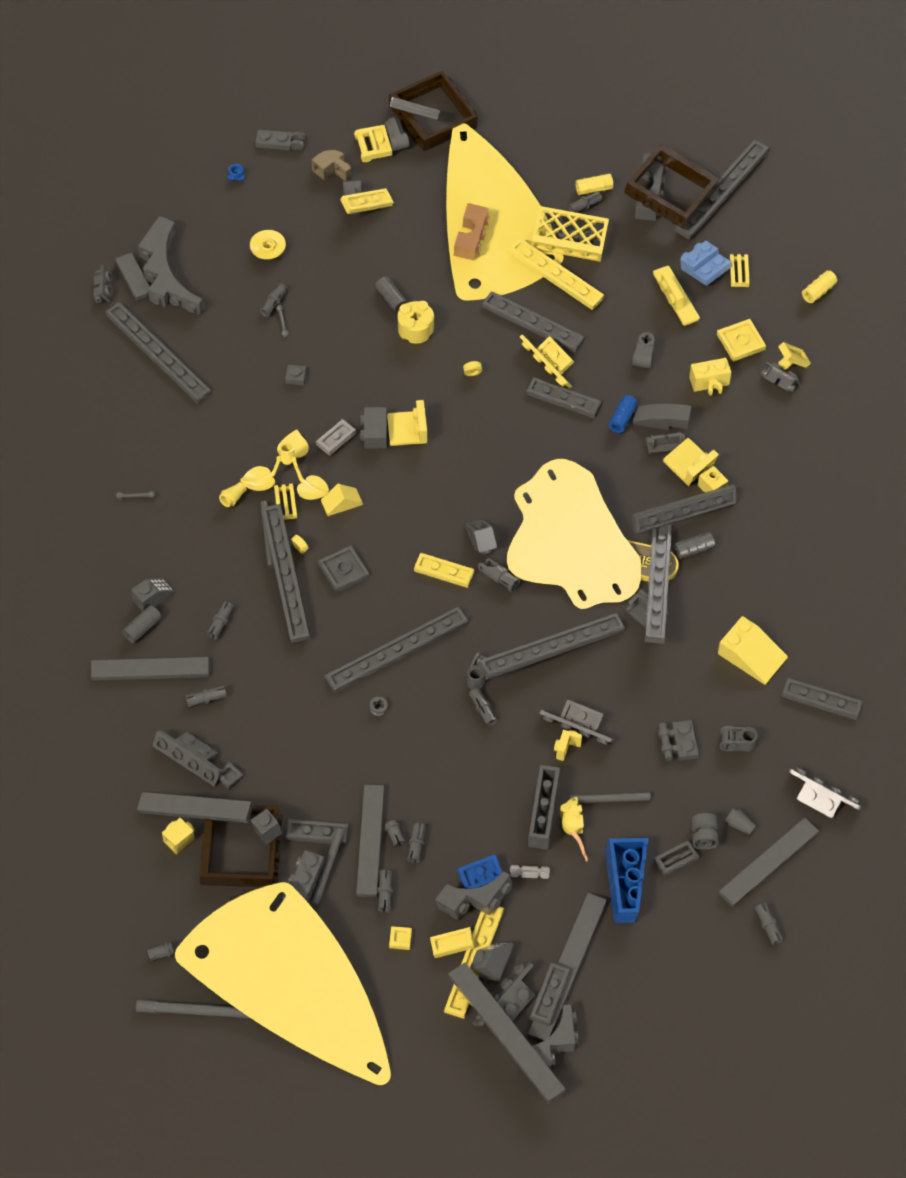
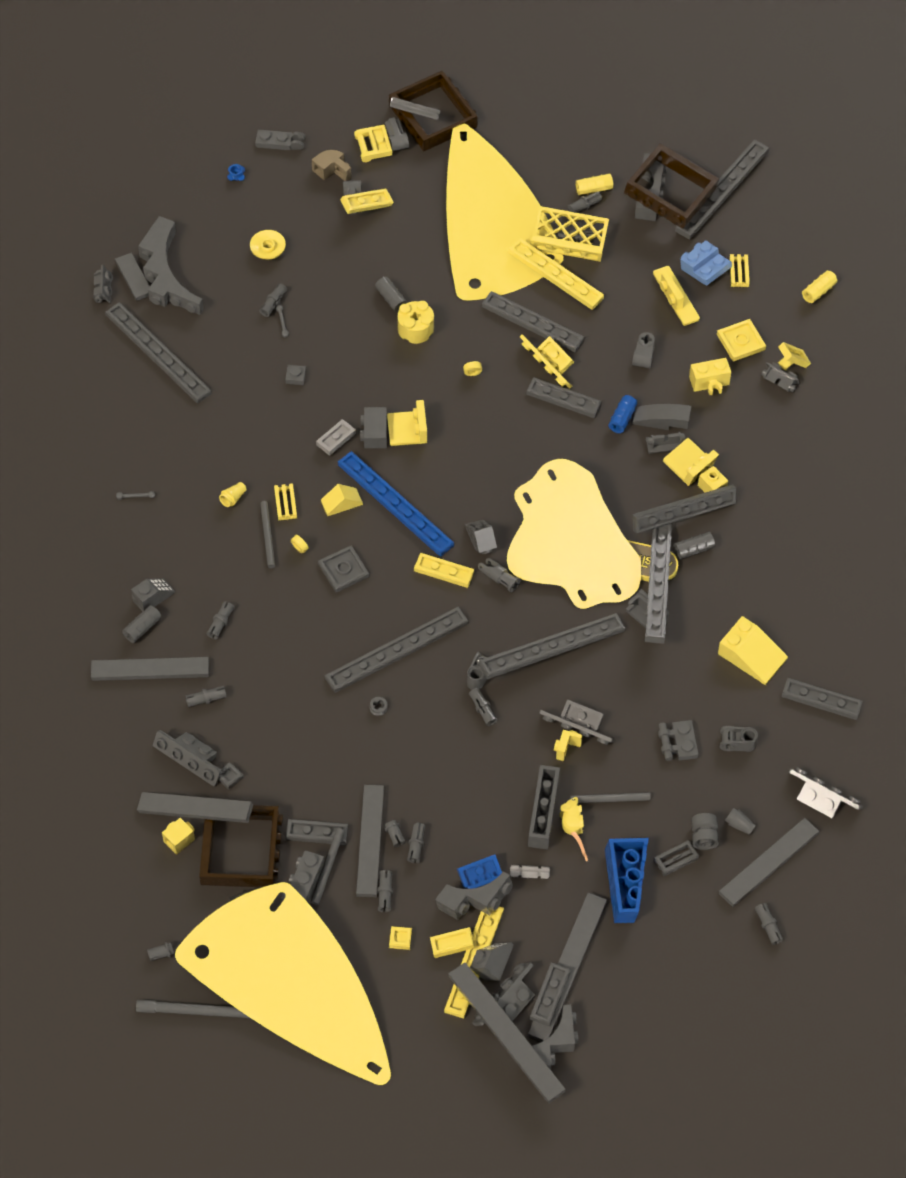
light yellow plant [240,430,329,500] -> none
dark grey brick [251,809,282,845] -> none
dark grey plate [262,504,310,643] -> none
medium nougat arch [453,203,490,260] -> none
none -> blue tile [338,451,454,557]

